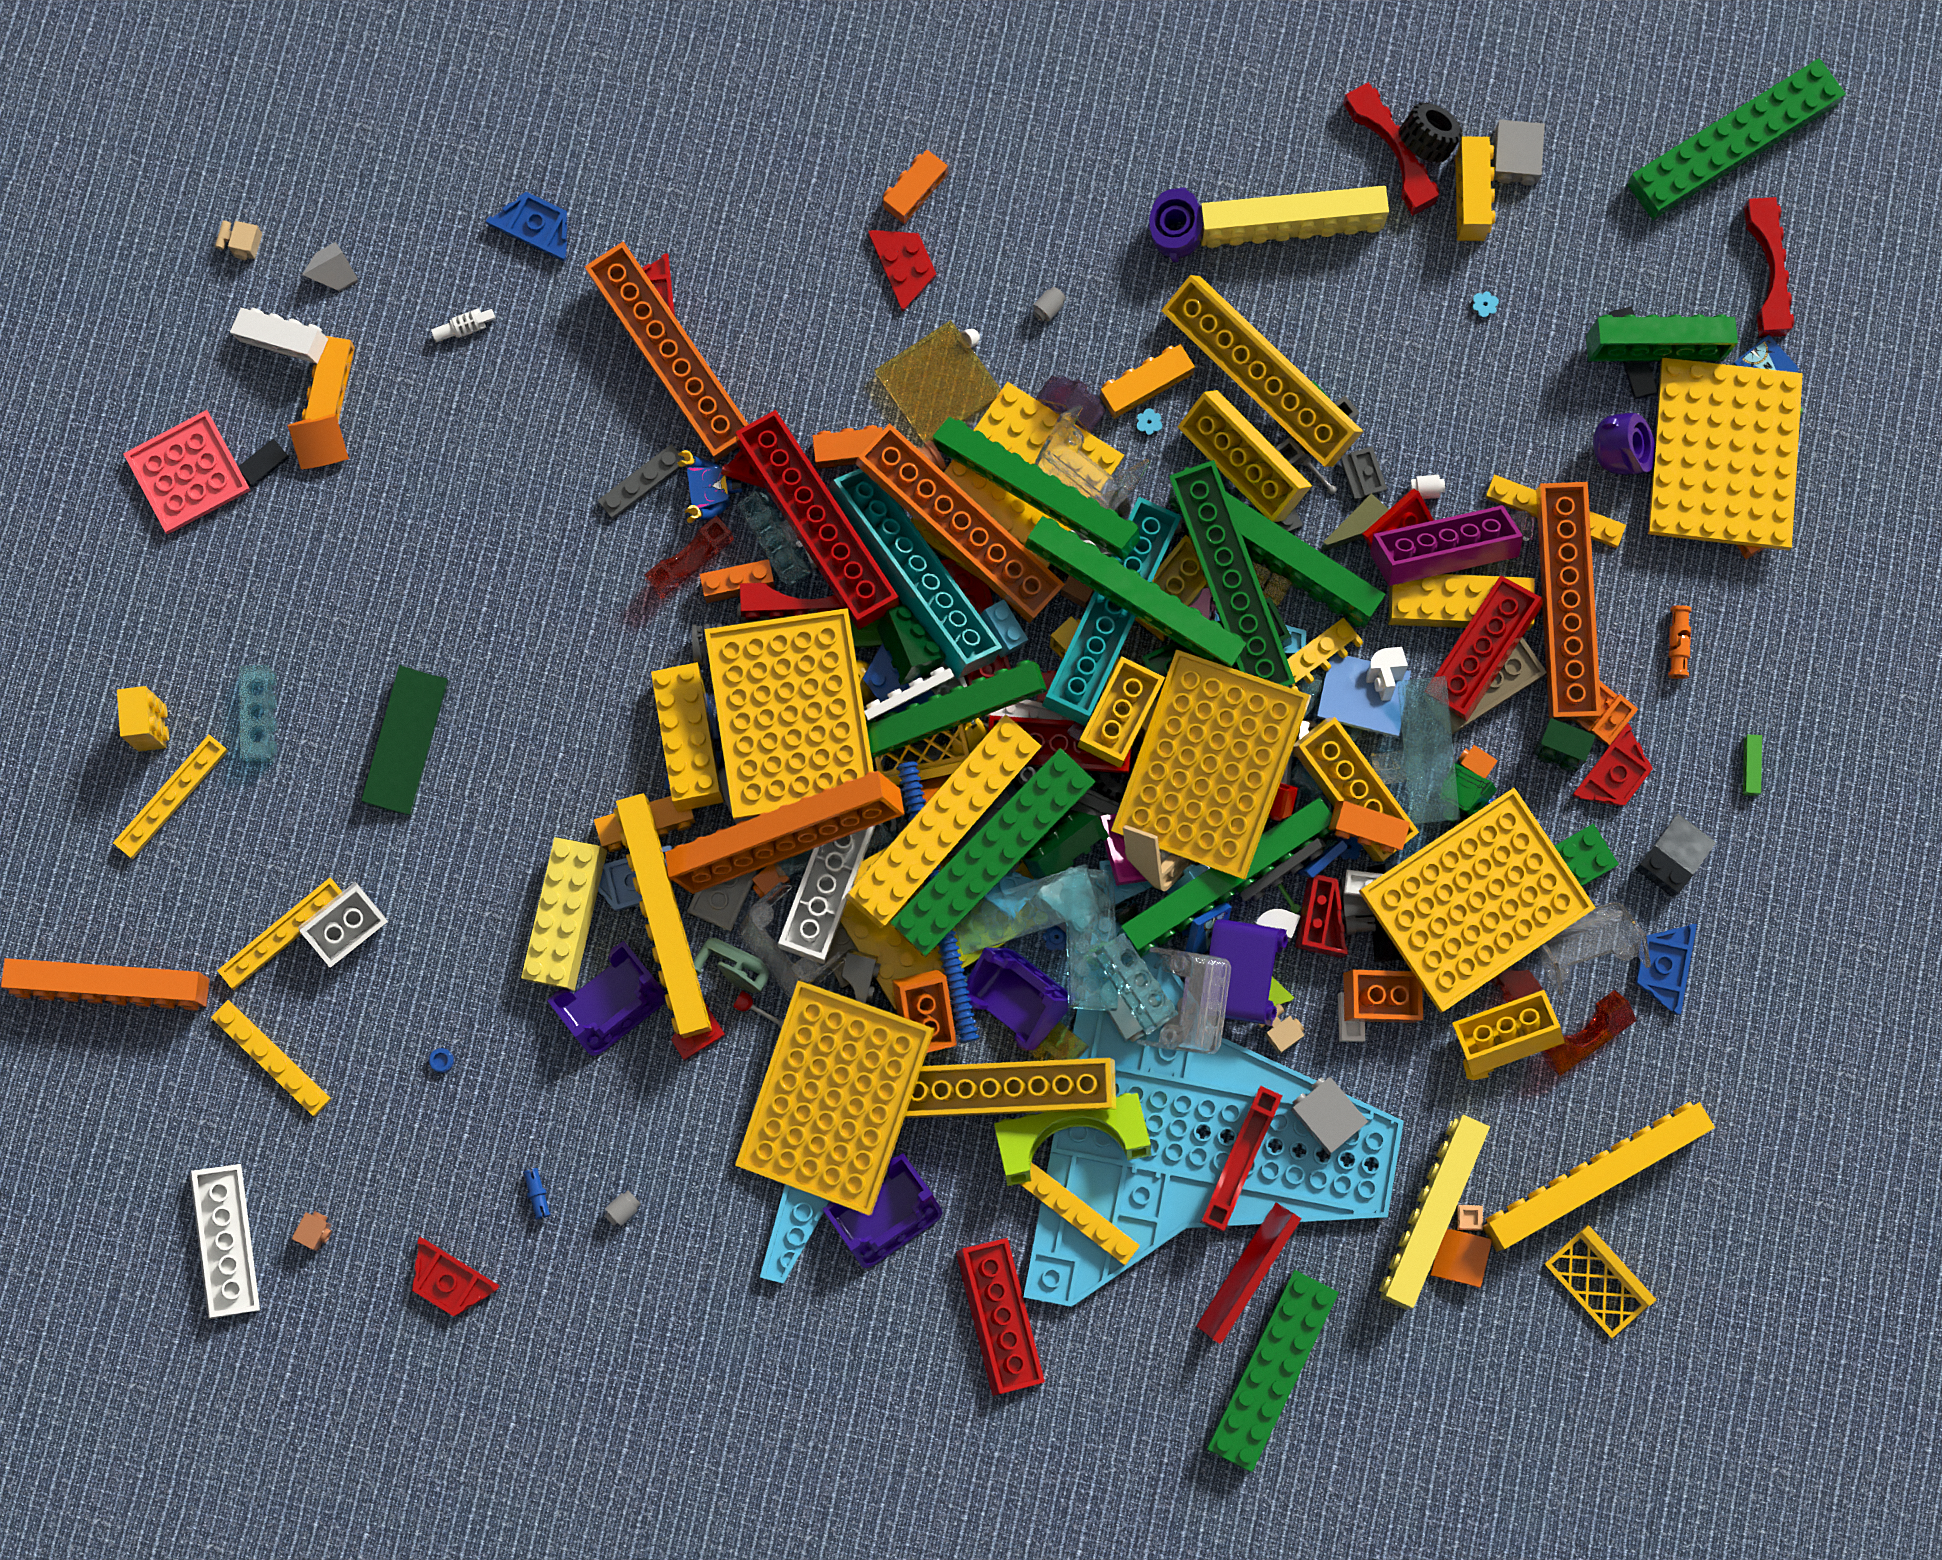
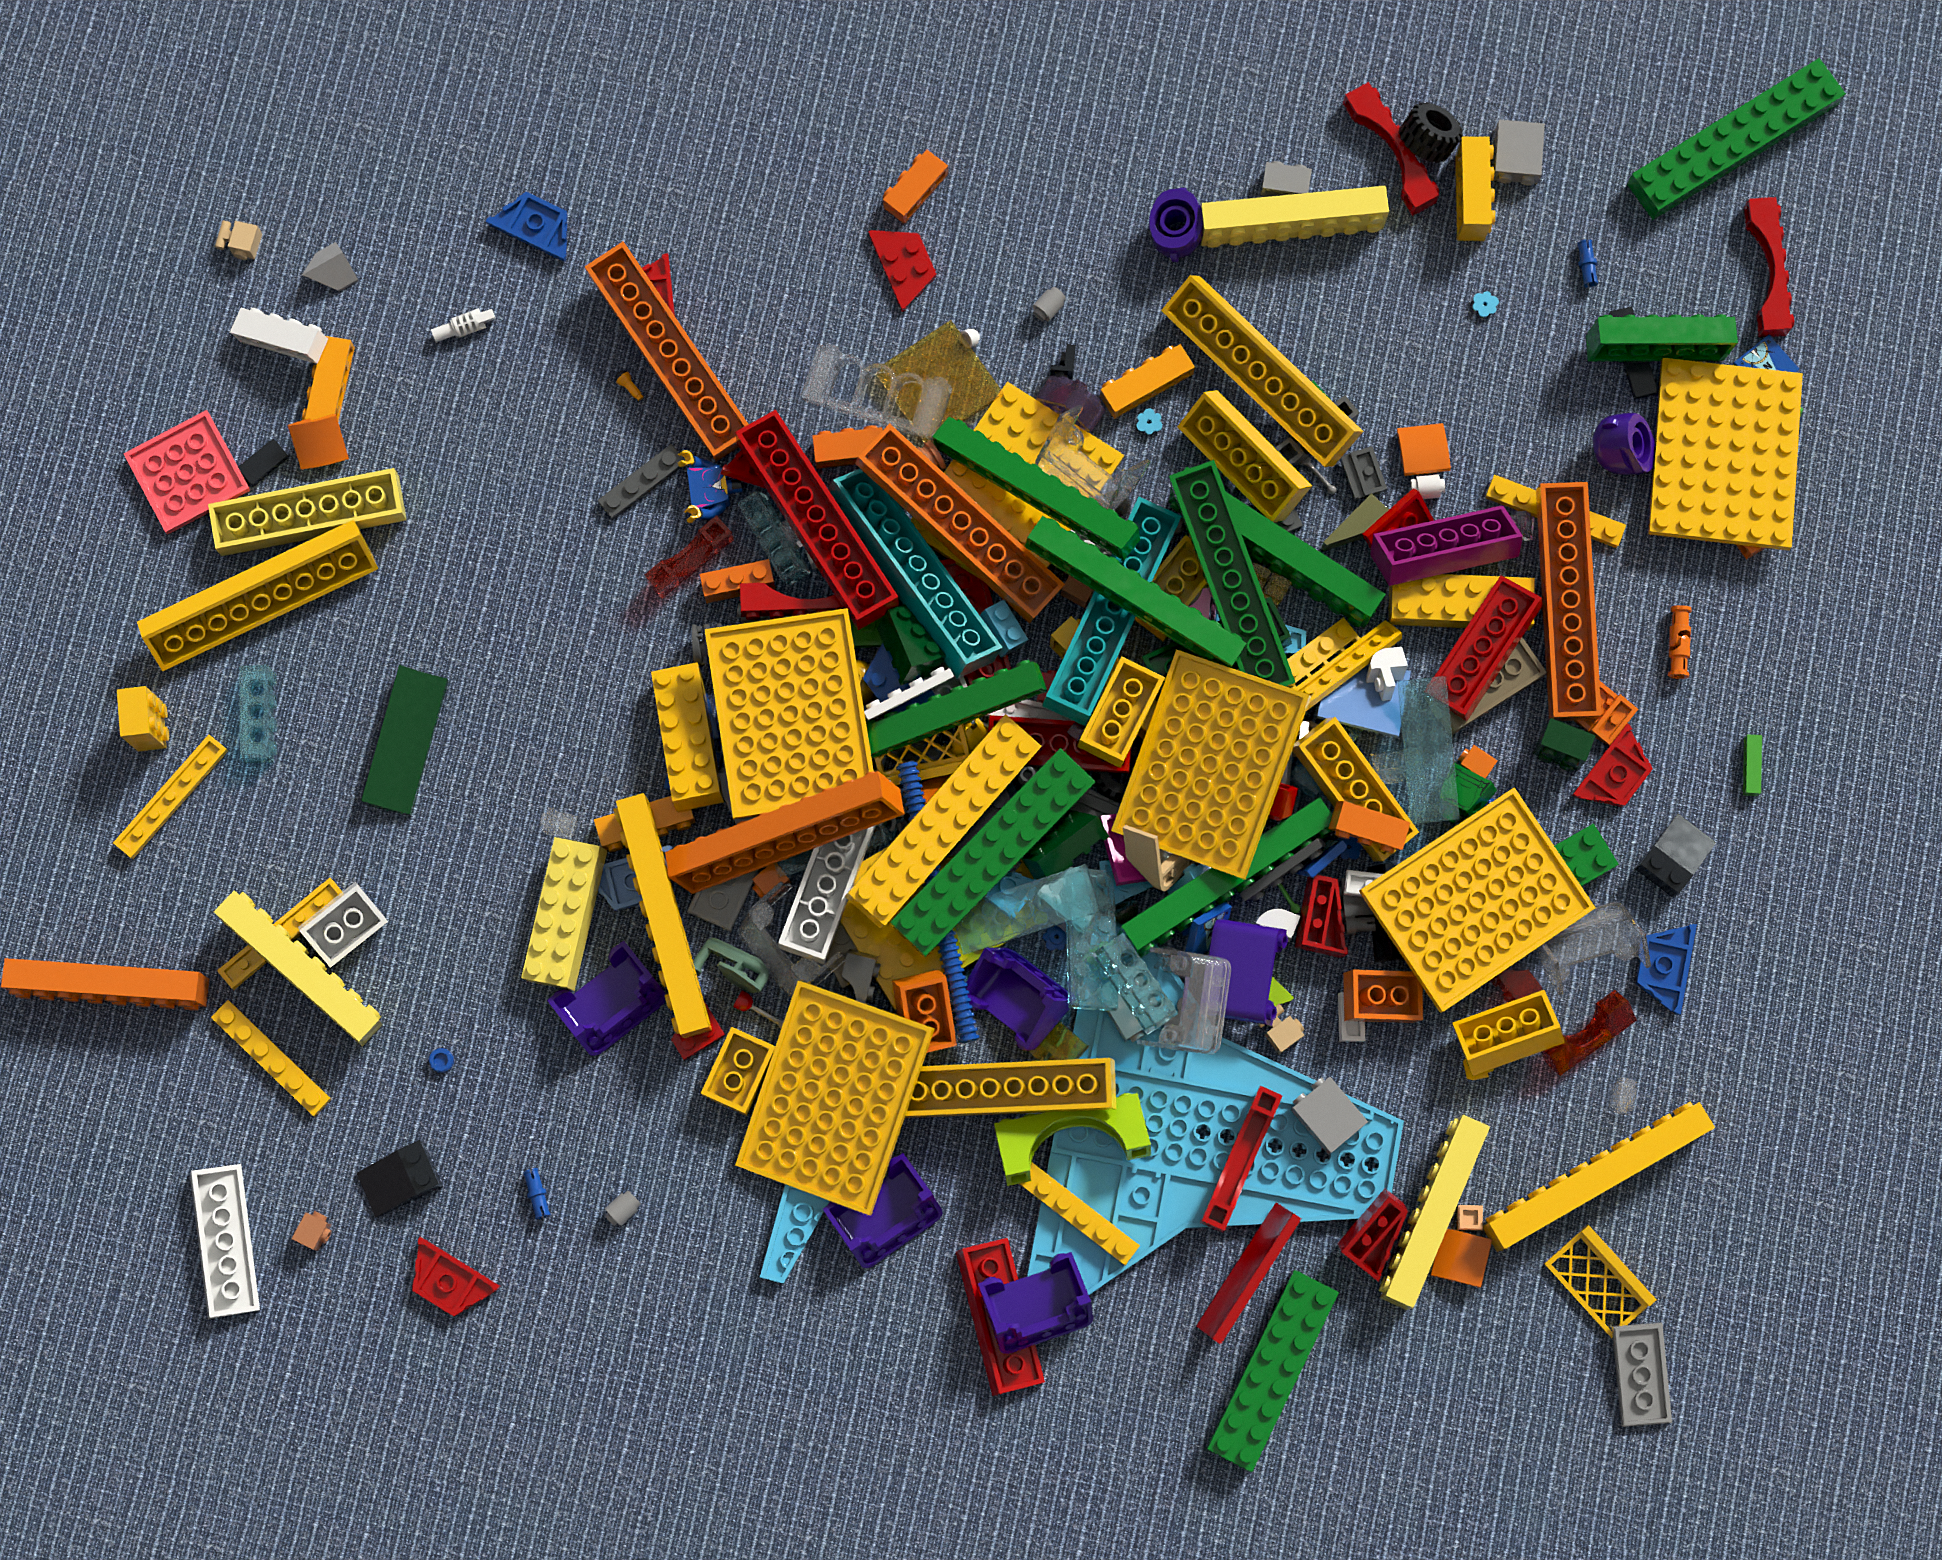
none -> yellow brick [137,520,378,672]
none -> light yellow brick [208,468,407,556]
none -> light yellow brick [214,891,382,1047]
none -> black slope [356,1140,444,1218]
none -> clear bracket [540,807,578,841]
none -> light orange piece [615,370,644,401]
none -> yellow brick [701,1027,775,1116]
none -> clear fence [800,343,953,441]
none -> dark purple windscreen [978,1252,1094,1354]
none -> black bracket [1050,344,1076,381]
none -> light grey brick [1261,161,1312,197]
none -> yellow plate [1294,620,1402,711]
none -> red wedge [1337,1188,1408,1282]
none -> orange slope [1397,423,1451,476]
none -> blue pin [1577,239,1599,288]
none -> clear brick [1609,1077,1638,1115]
none -> light grey tile [1612,1322,1672,1427]

